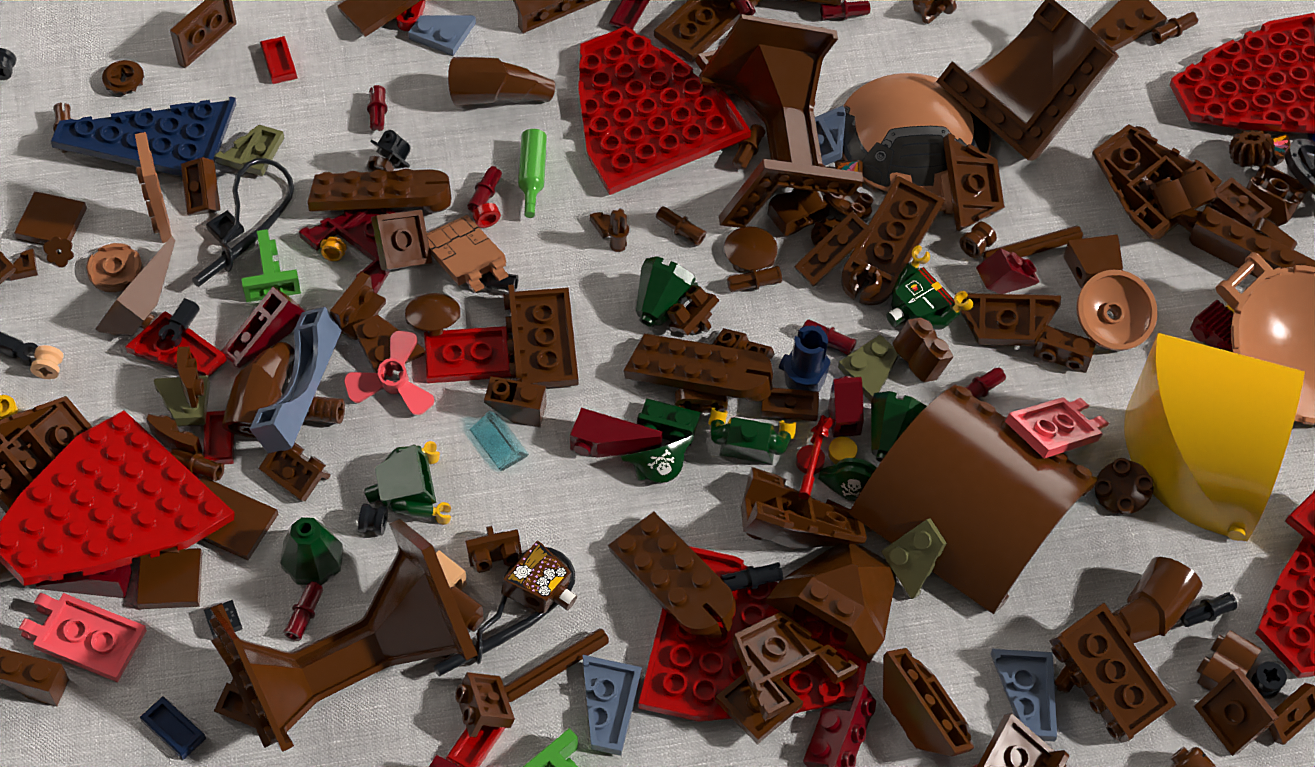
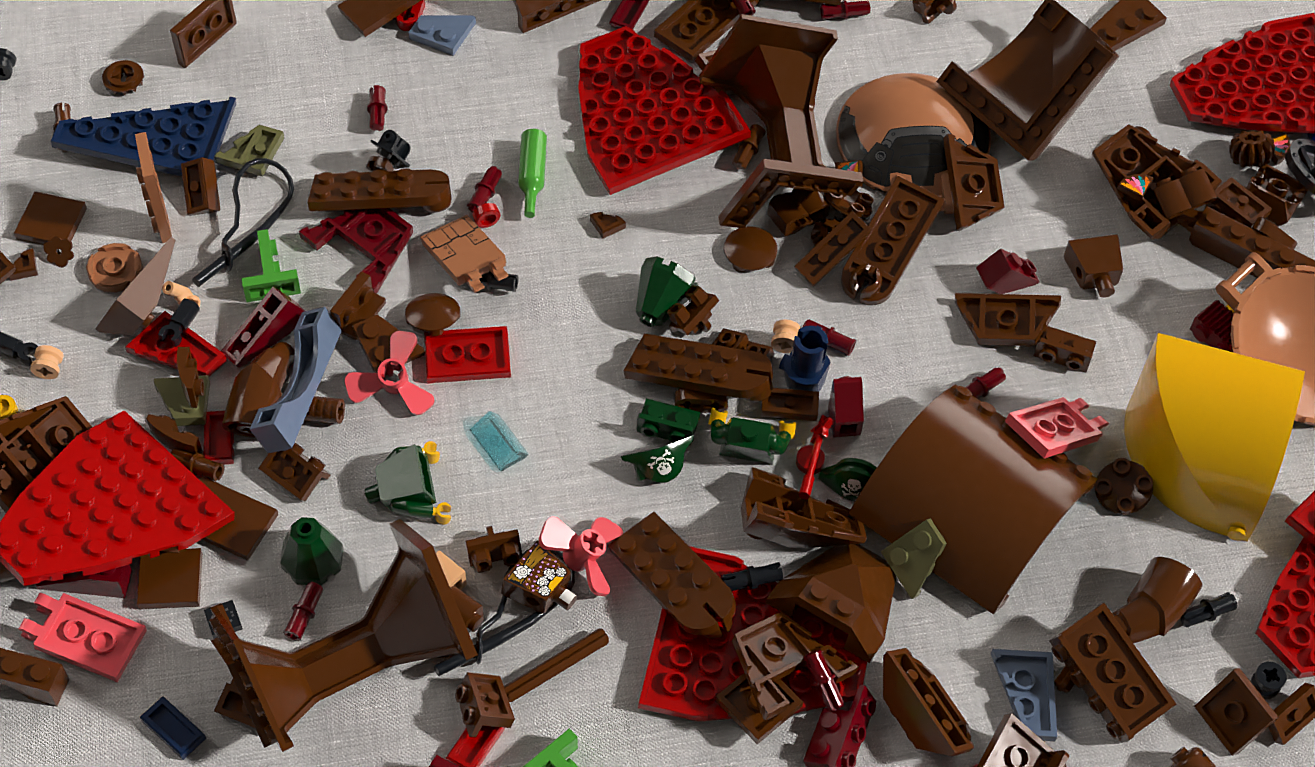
black tile [206,210,245,244] -> none
red tile [260,36,298,84] -> none
light orange plate [320,237,347,261] -> none
black wheel [358,503,388,536] -> none
reddish brown hinge [371,210,433,271] -> none
reddish brown piece [448,57,555,106] -> none
reddish brown slope [484,376,547,428] -> none
reddish brown bracket [503,284,579,388] -> none
dark red slope [570,407,662,458] -> none
sand blue wing [583,655,642,756] -> none
reddish brown axle [608,208,629,252] -> none
reddish brown axle [656,206,707,246] -> none
reddish brown axle [727,266,782,292] -> none
sand blue wing [815,105,846,166] -> none
yellow tile [828,437,858,464] -> none
olive wing [838,334,898,402] -> none
dark green cone [871,391,927,462] -> none
dark green torso [886,245,973,330] -> none
reddish brown brick [892,318,953,382] -> none
reddish brown wheel [959,221,997,258] -> none
reddish brown axle [983,225,1083,261] -> none
nougat dish [1076,270,1157,351] -> none
reddish brown axle [1151,12,1199,44] -> none
reddish brown brick [1197,630,1262,691] -> none
none -> light nougat arm [162,281,200,306]
none -> coral piece [539,516,623,597]
none -> light nougat wheel [771,319,801,353]
none -> dark red axle [803,649,844,711]
none -> tile [1117,174,1153,201]

